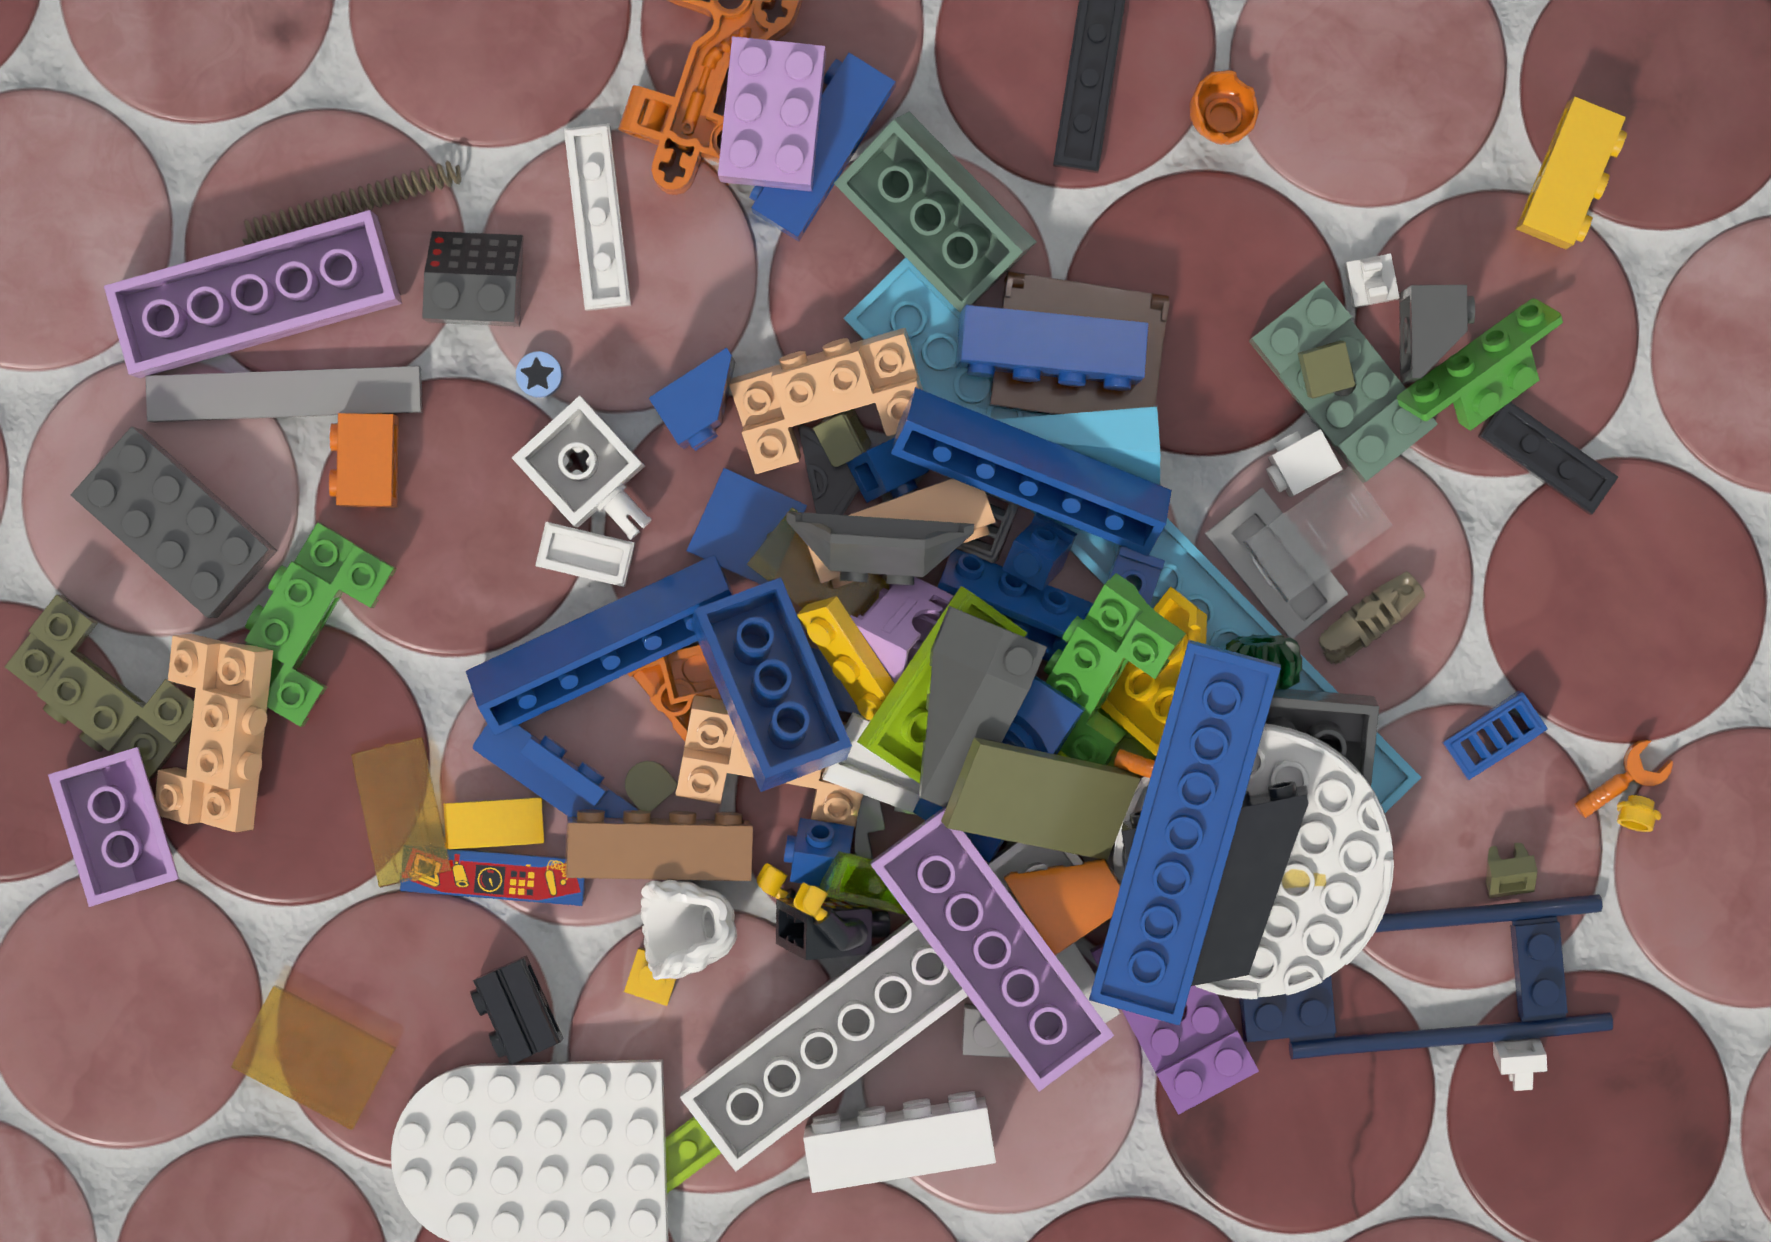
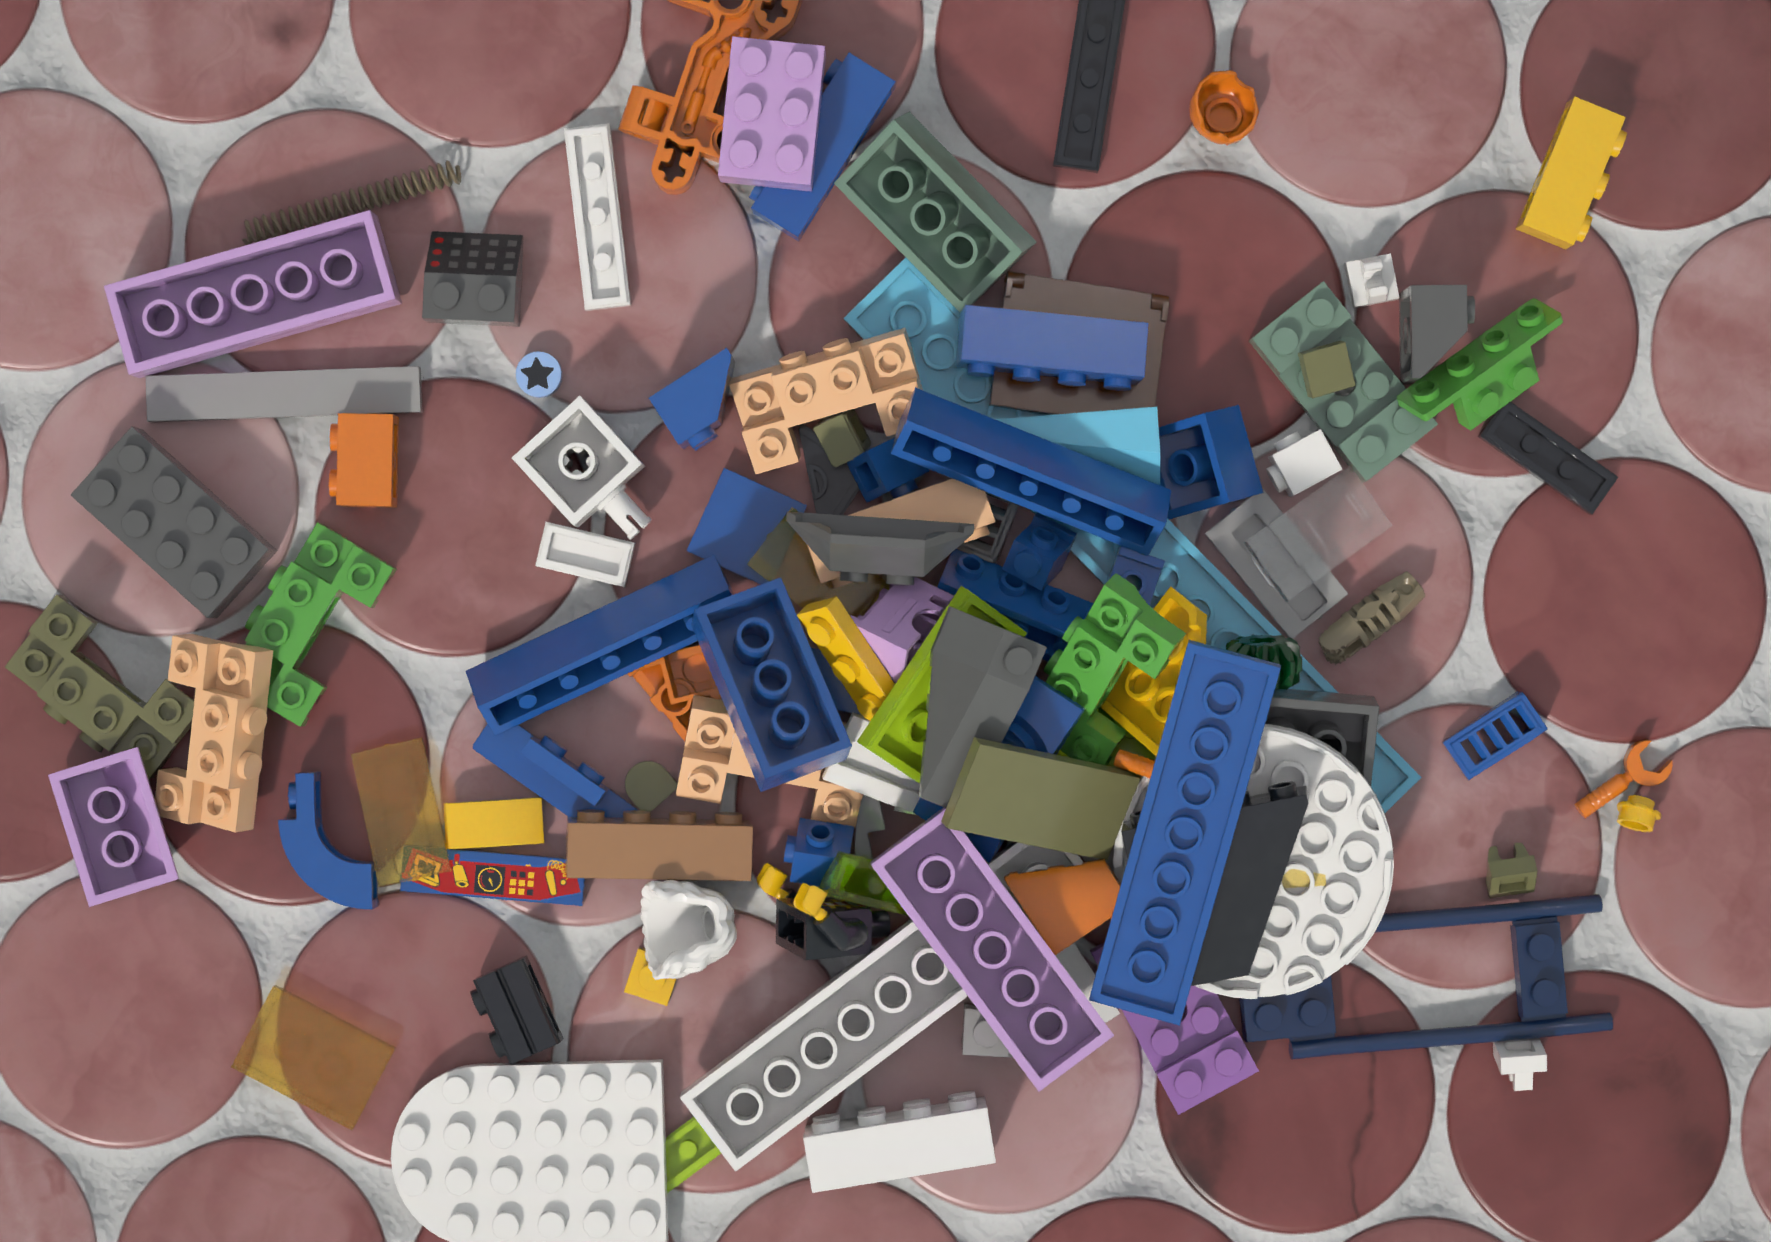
none -> blue arch [278,771,379,910]
none -> blue slope [1159,405,1264,520]

